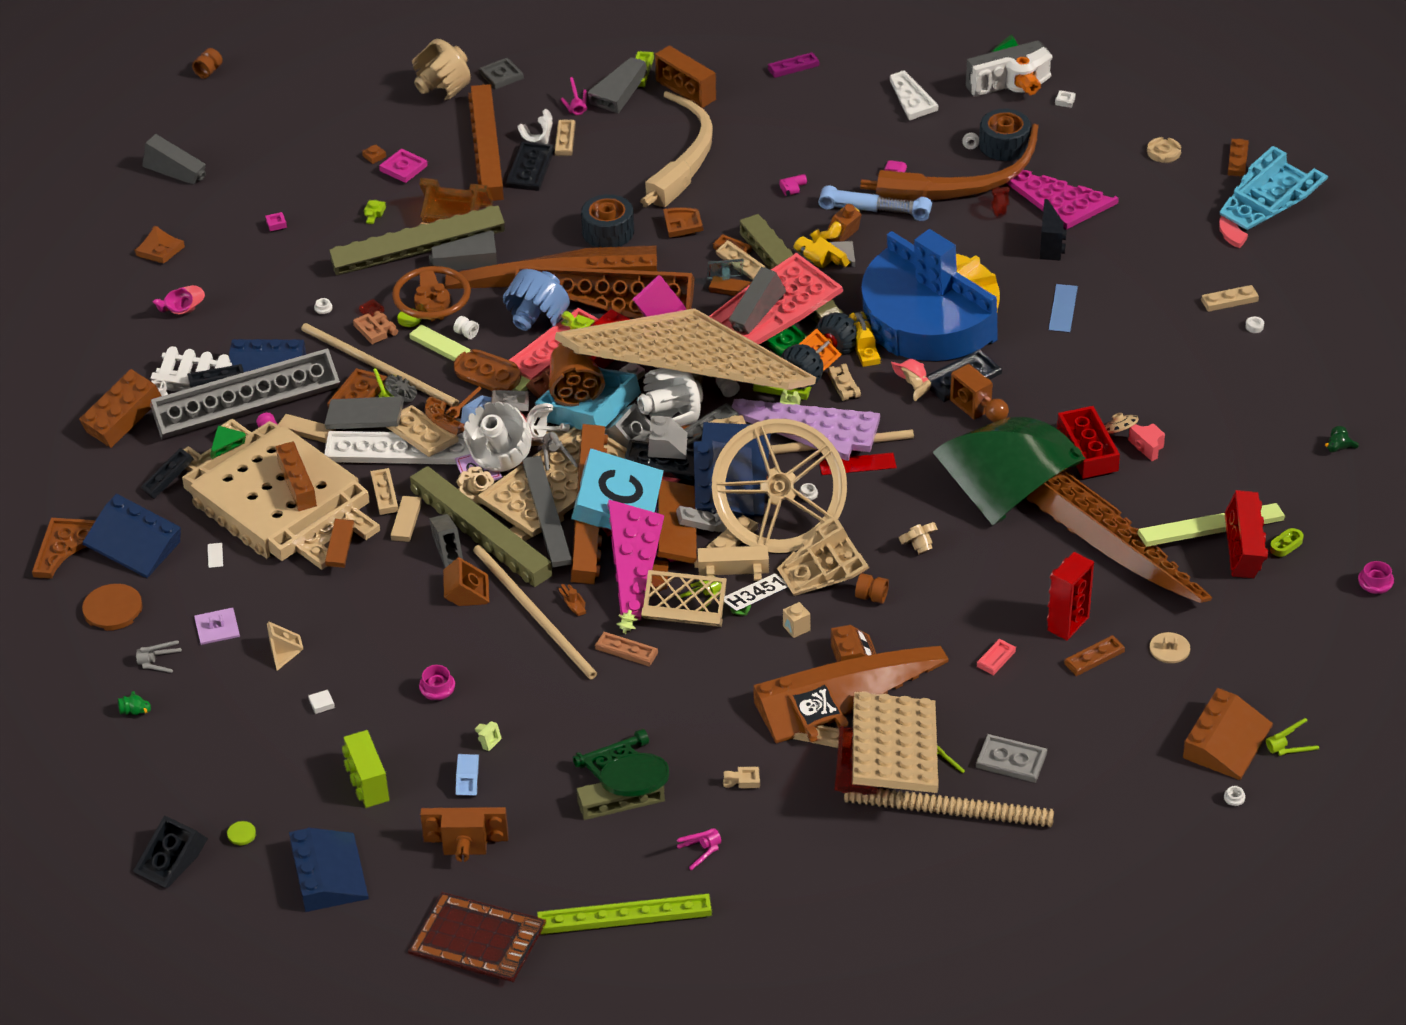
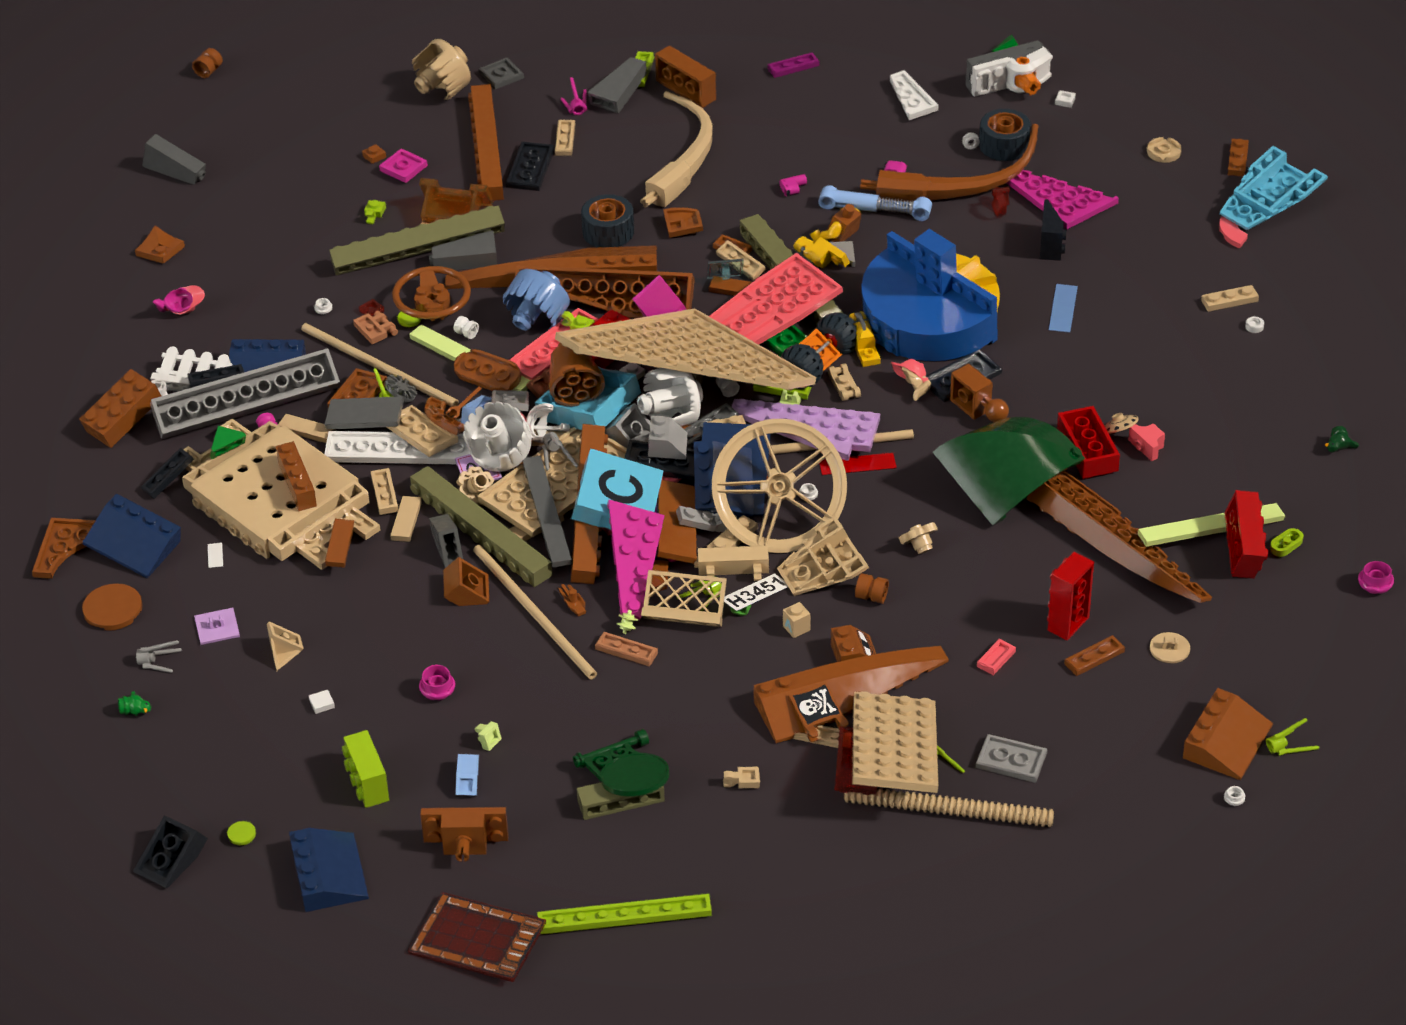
dark pink plate [265,212,287,231] -> none
white helmet [518,109,553,144] -> none
dark pink plant [677,828,721,870] -> none
dark grey slope [729,267,786,334] -> none

